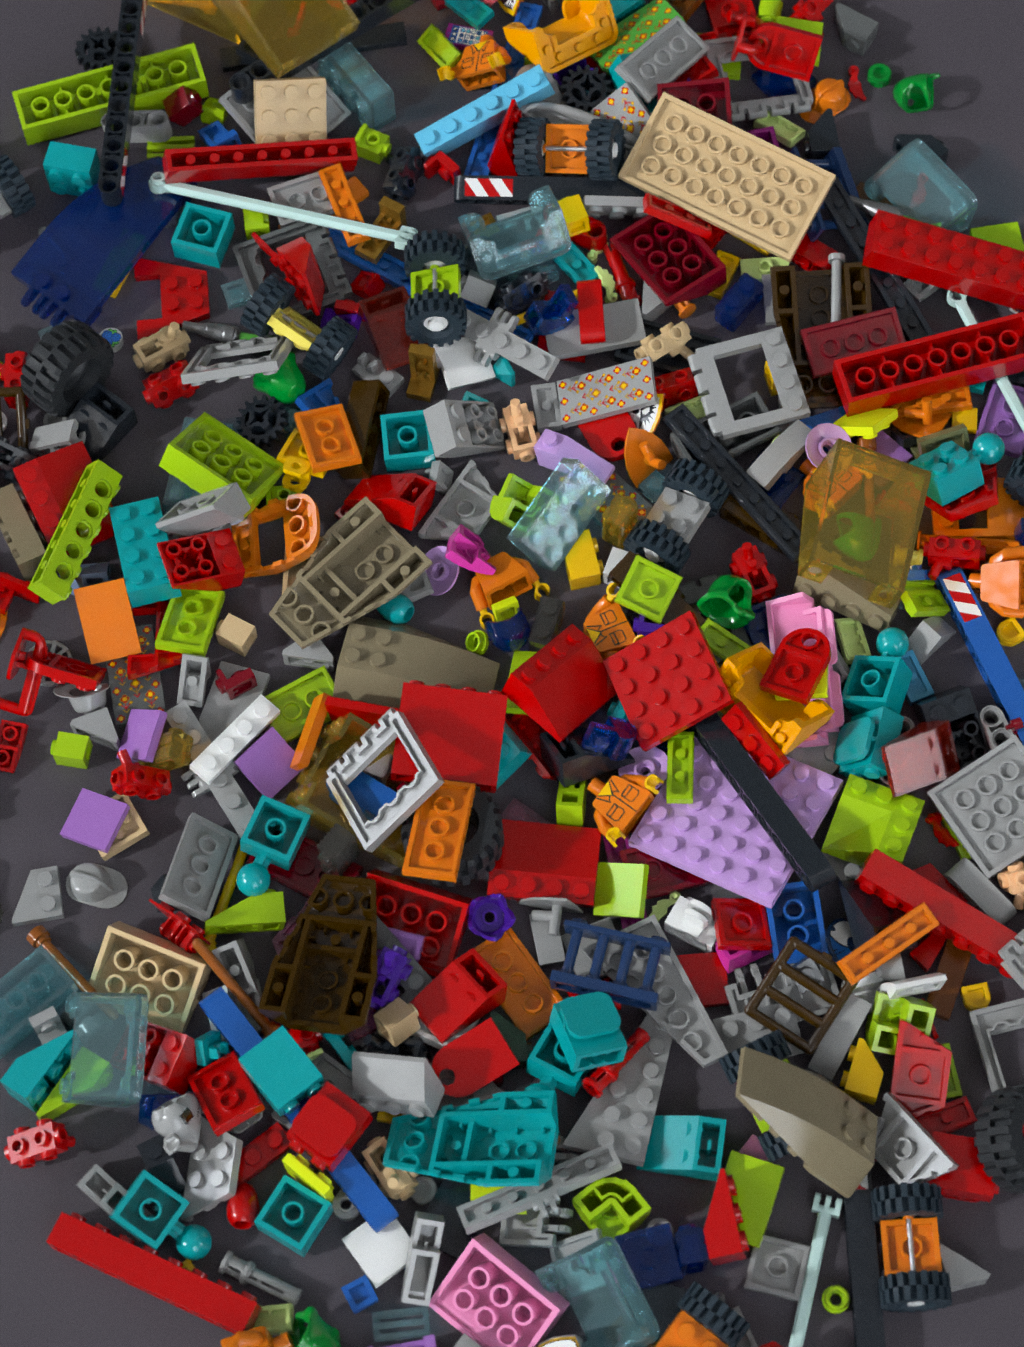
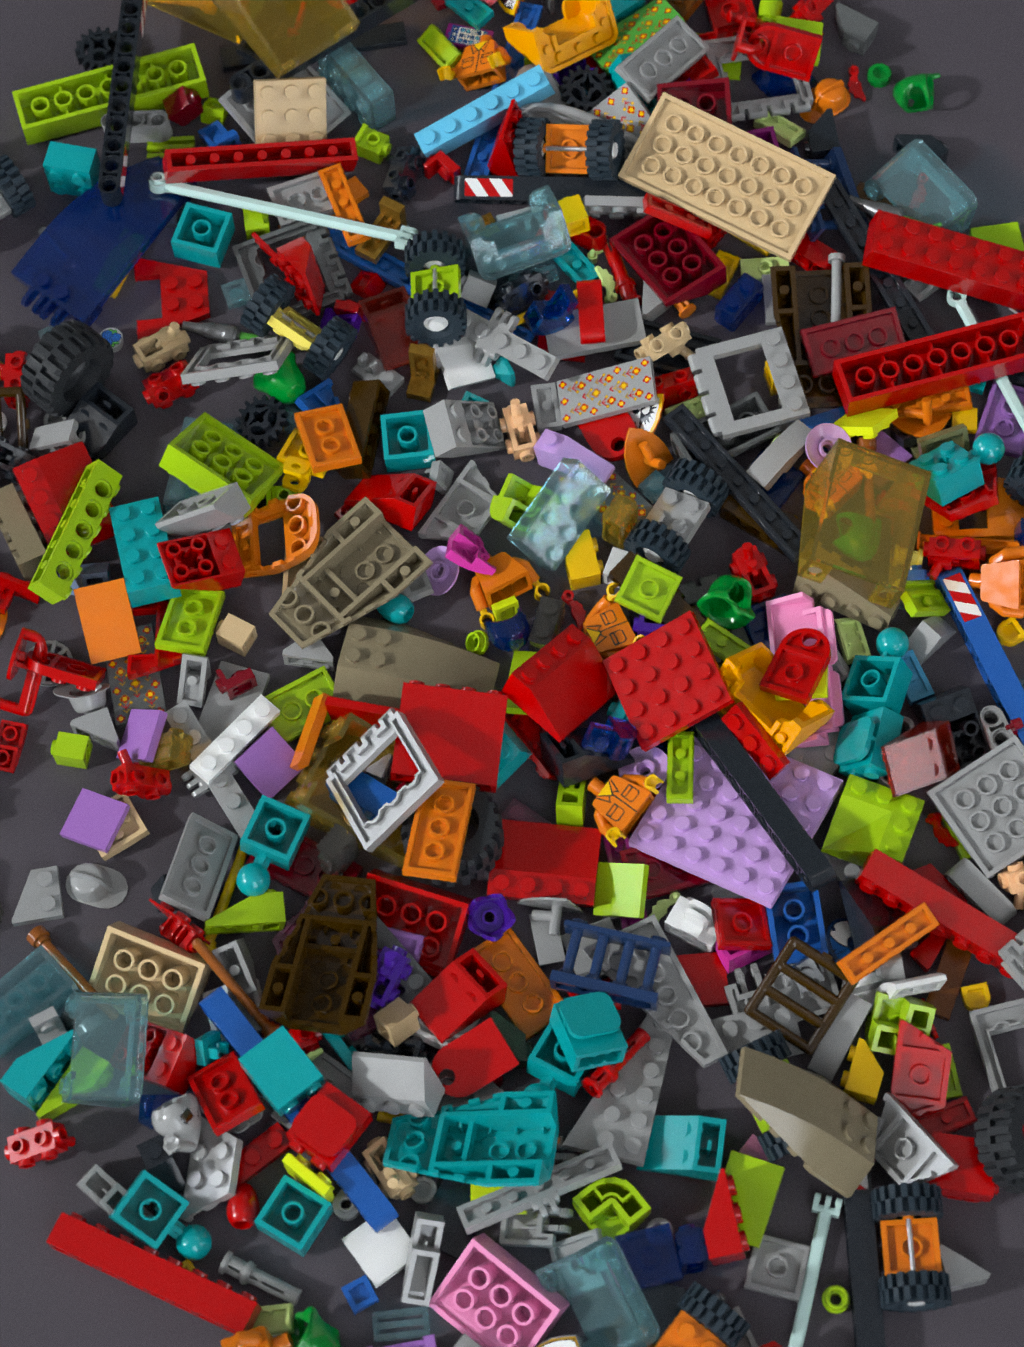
none -> red piece [561,590,586,630]

